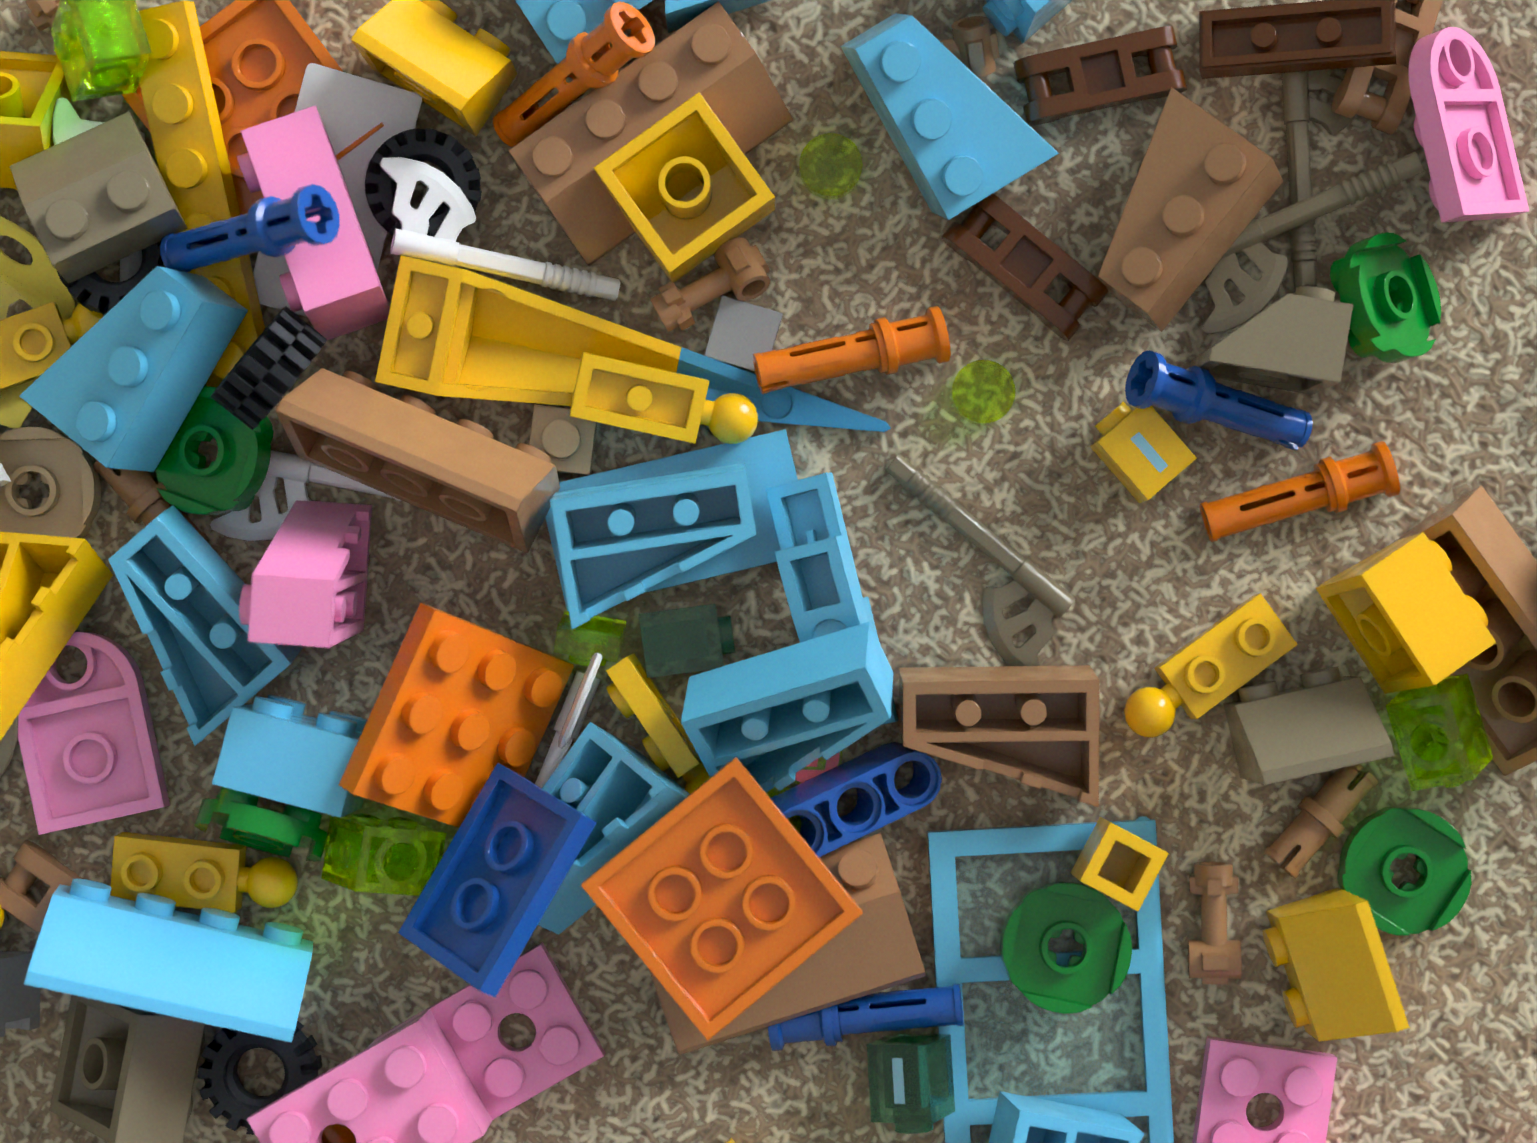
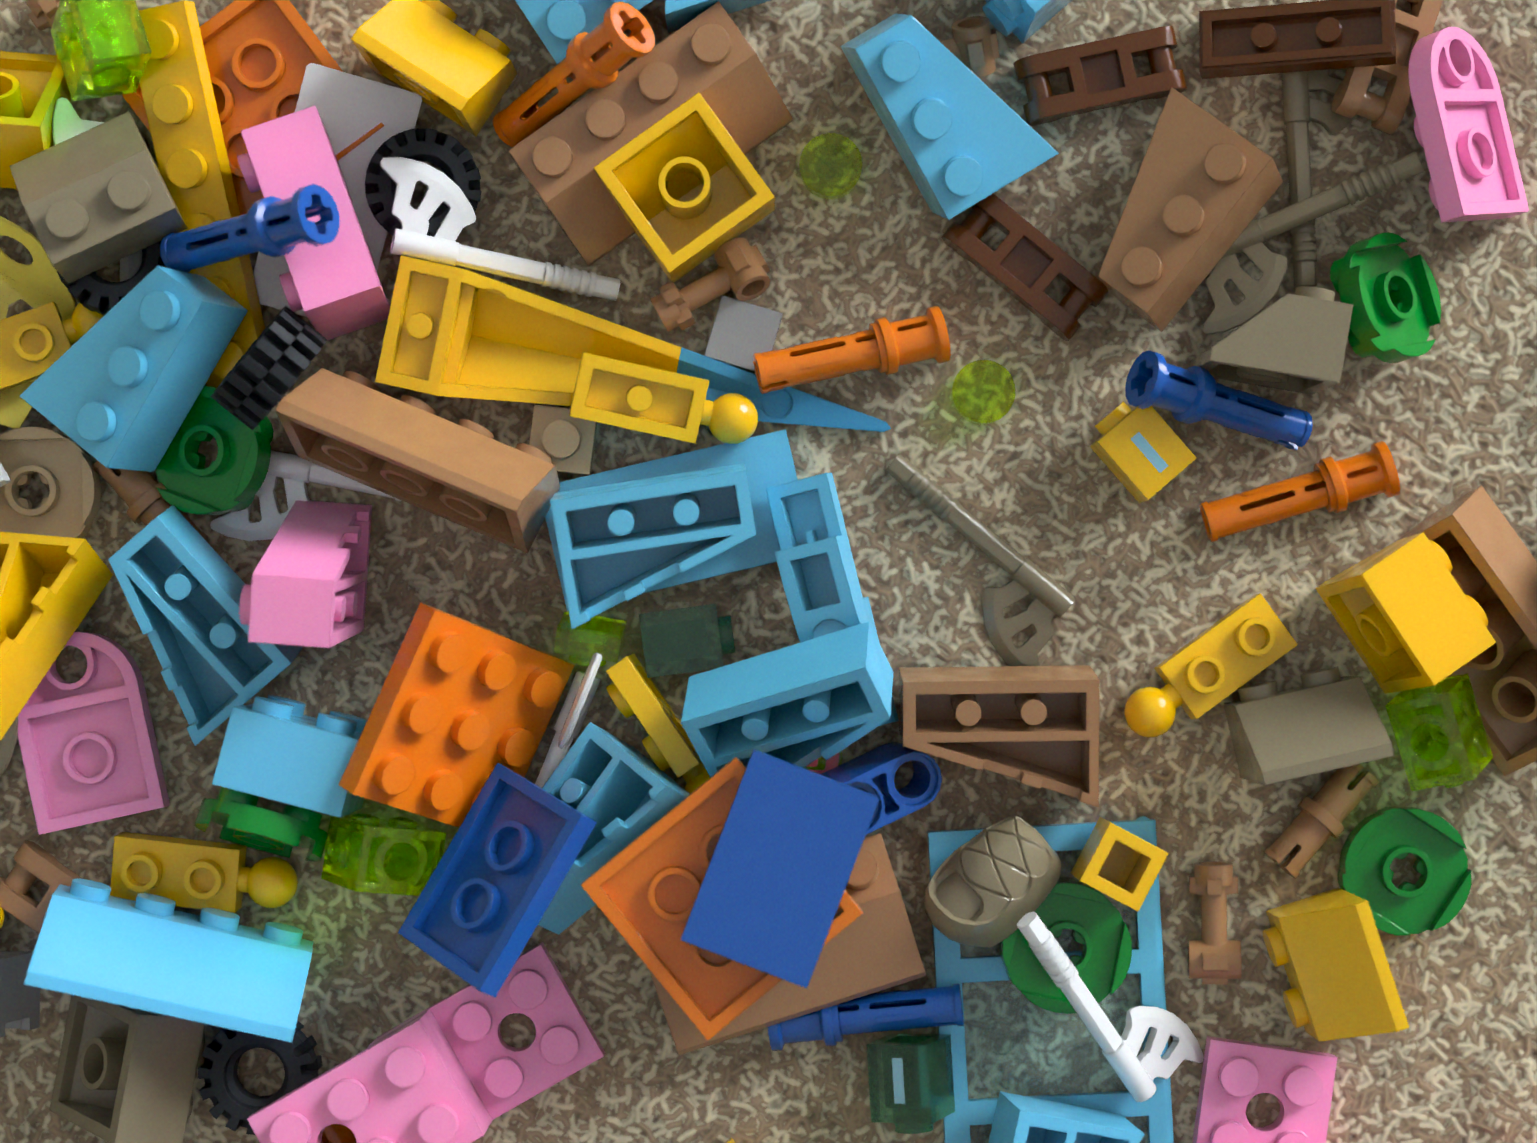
none -> blue tile [681,749,880,988]
none -> dark tan piece [924,816,1061,948]
none -> white piece [1017,912,1204,1102]

